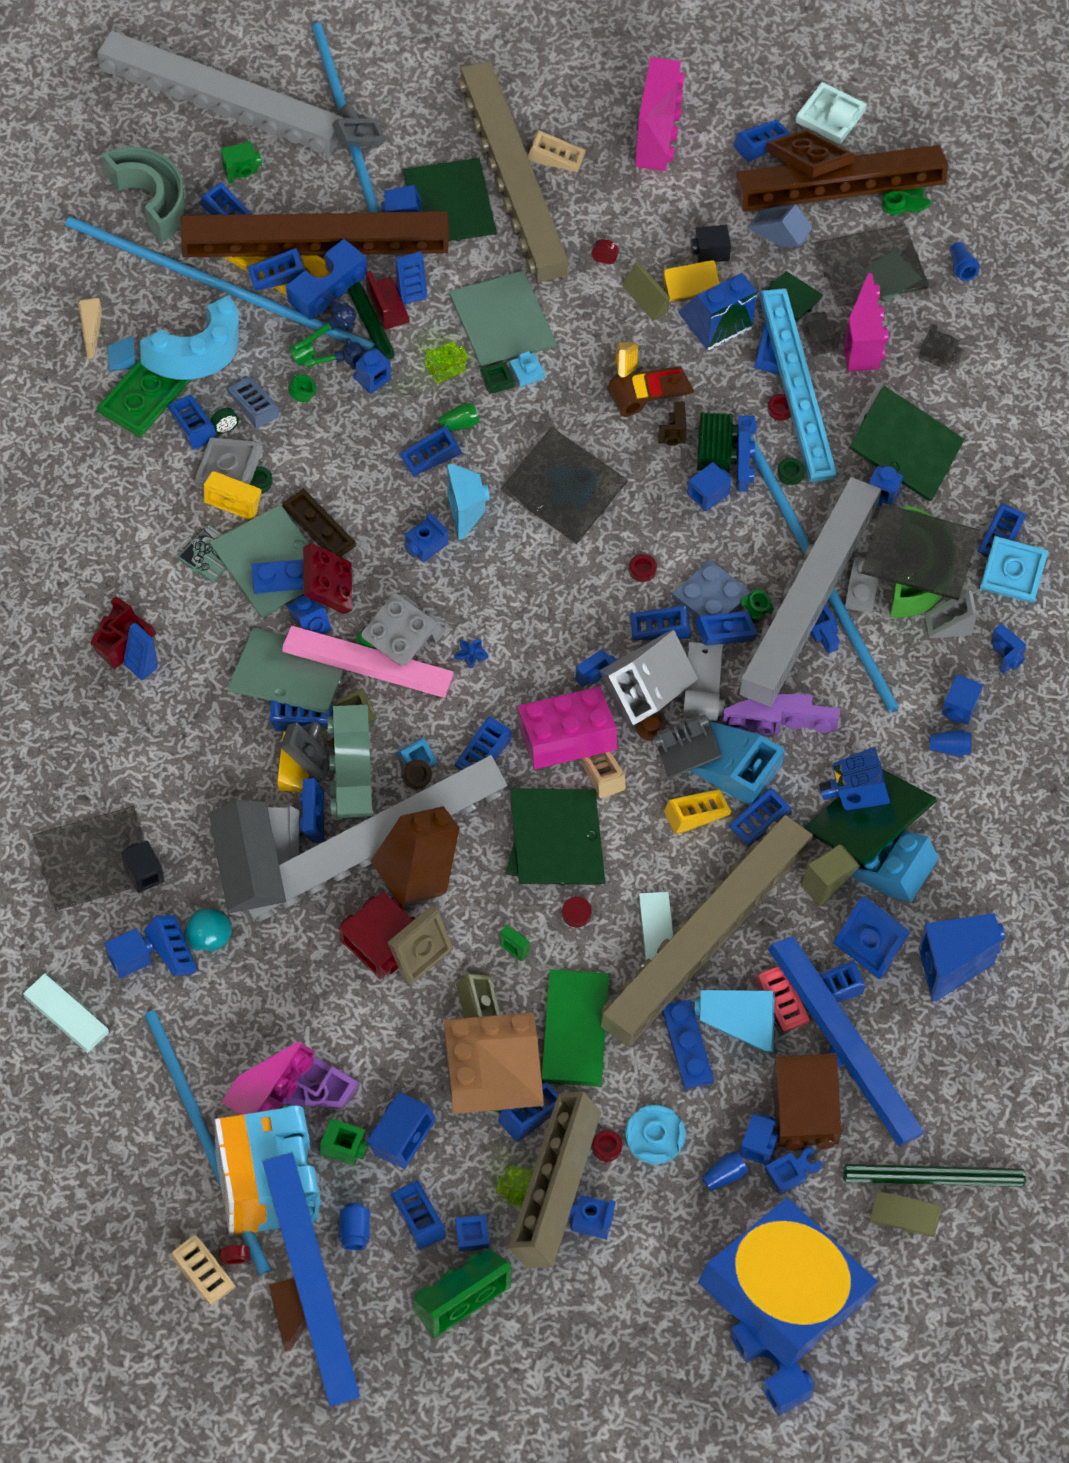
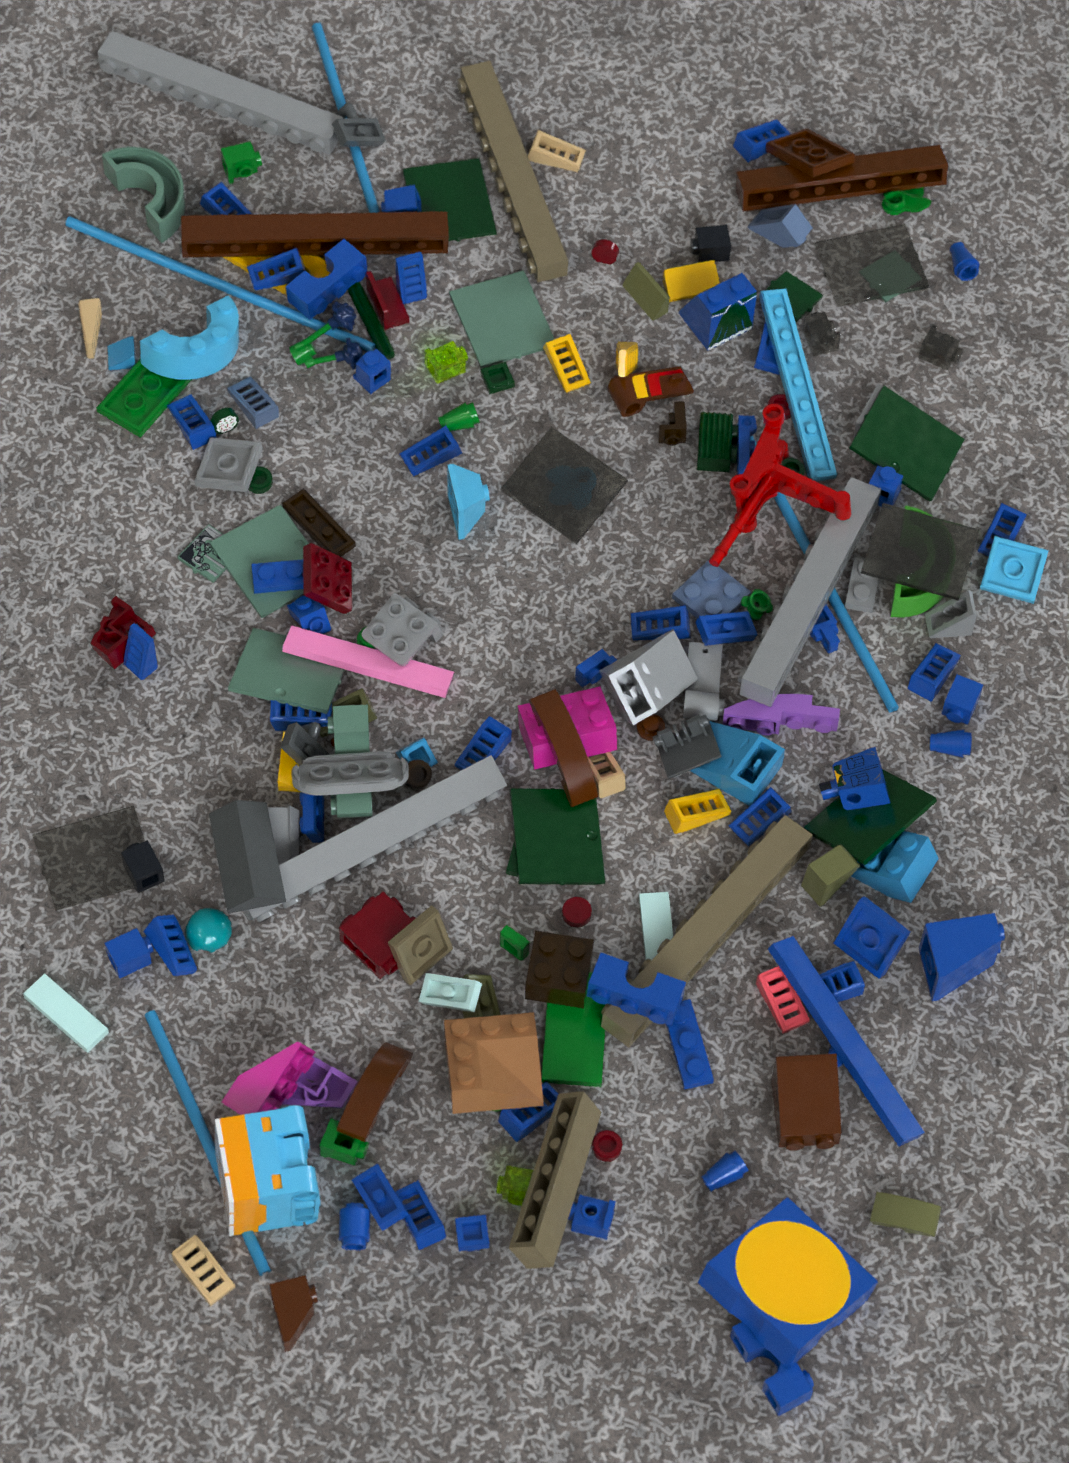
yellow slope [203,471,261,520] -> none
dark red tile [219,1245,251,1265] -> none
blue tile [262,1152,360,1406] -> none
green tile [288,374,317,402] -> none
blue brick [367,1092,437,1169] -> none
reddish brown slope [370,806,459,906] -> none
blue brick [404,513,448,562] -> none
green slope [412,1249,512,1339] -> none
blue plant [454,639,489,668] -> none
medium azure tile [509,351,545,387] -> none
medium azure tile [625,1105,686,1164] -> none
dark red tile [629,554,657,582] -> none
dark pink slope [635,57,685,171] -> none
blue brick [687,462,732,512] -> none
medium azure slope [695,990,775,1054] -> none
blue brick [740,1114,778,1165] -> none
blue plate [764,1147,823,1195] -> none
light aqua plate [795,82,867,145] -> none
dark green axle [843,1164,1026,1187] -> none
dark pink slope [844,273,888,372] -> none
blue bracket [991,623,1026,674] -> none
none -> light grey tile [292,752,409,796]
none -> reddish brown slope [337,1042,413,1142]
none -> blue plate [352,1163,409,1231]
none -> light aqua plate [419,973,482,1012]
none -> dark brown brick [525,931,594,1008]
none -> reddish brown slope [528,689,598,807]
none -> yellow slope [543,334,591,393]
none -> blue arch [587,953,686,1026]
none -> red piece [709,404,852,567]
none -> blue slope [908,643,961,702]

